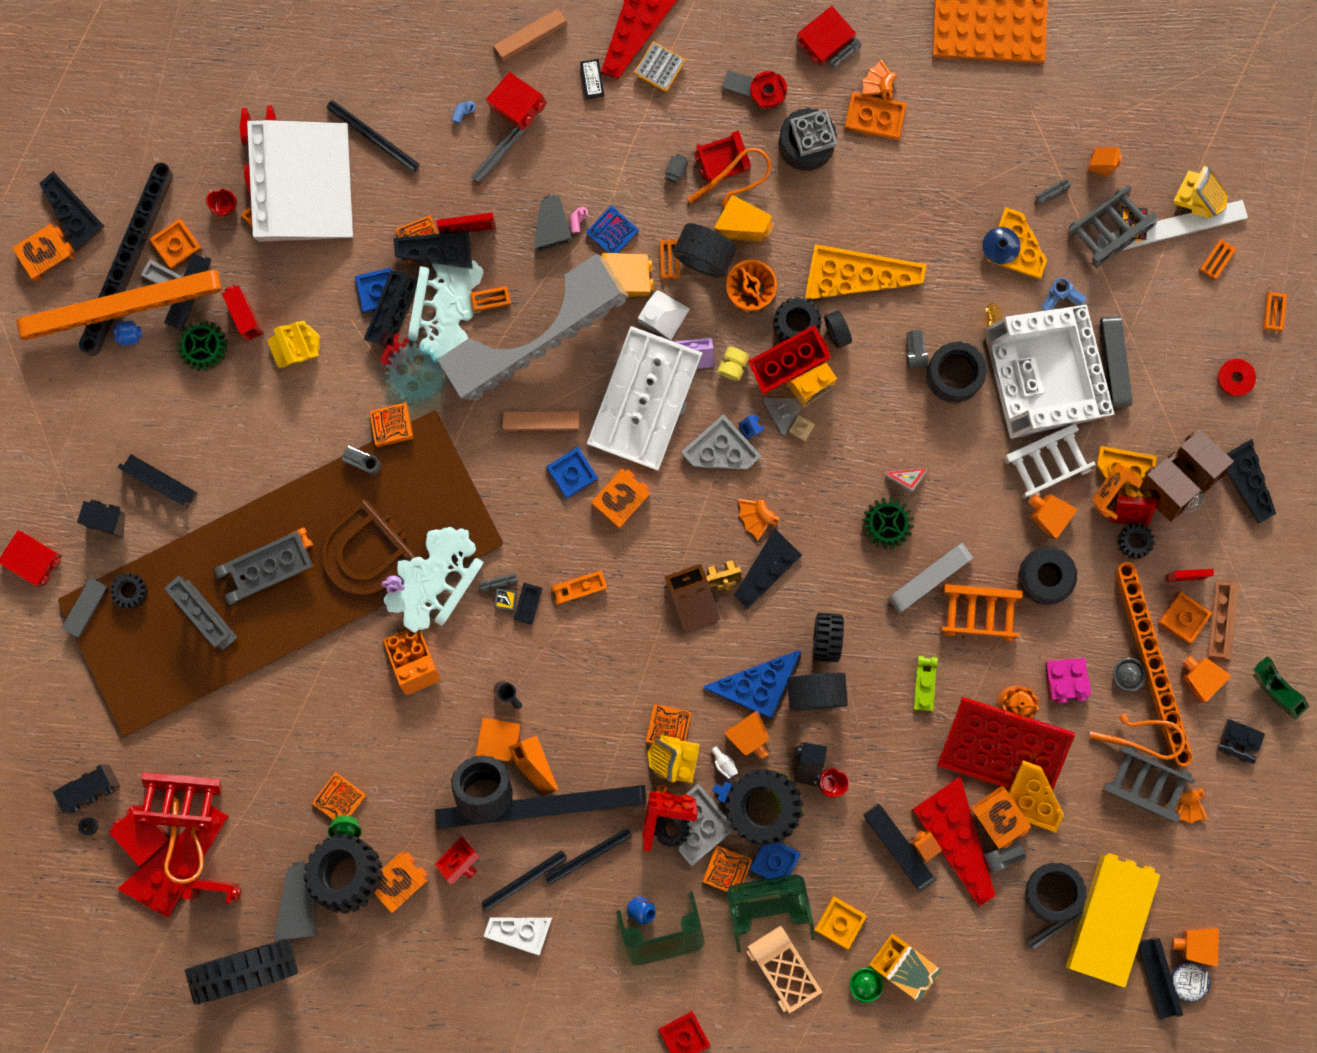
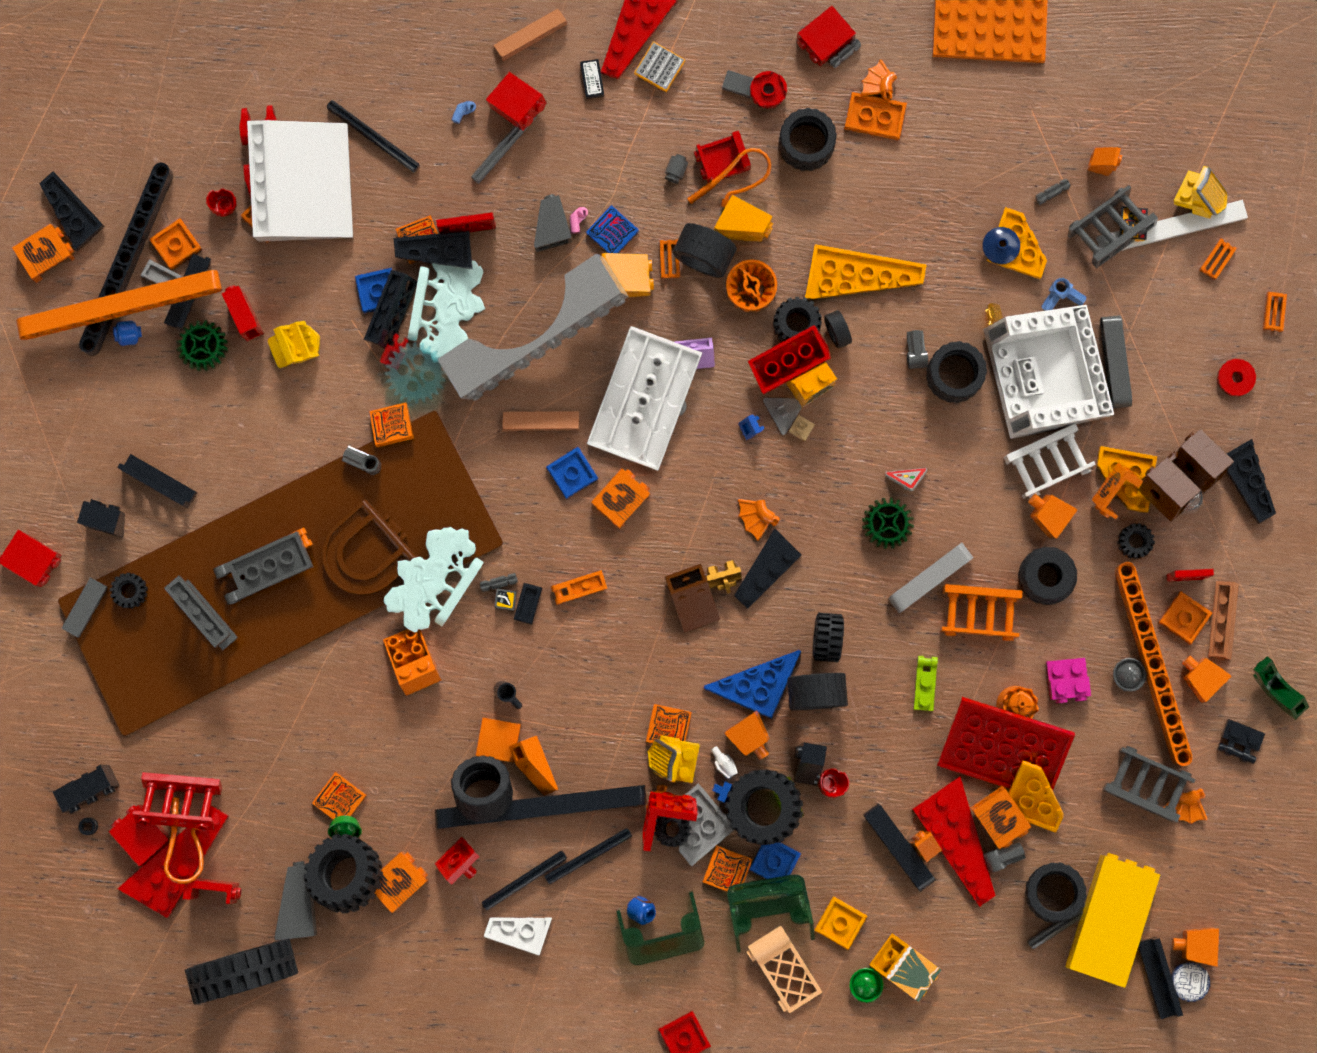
lavender plate [382,576,405,593] -> none
orange tile [470,286,511,312] -> none
white slope [638,290,690,341] -> none
light grey plate [681,414,762,470] -> none
light yellow wheel [717,347,750,381] -> none
light grey tile [790,109,838,157] -> none
orange piece [1090,713,1186,760] -> none
red tile [1110,496,1157,525] -> none

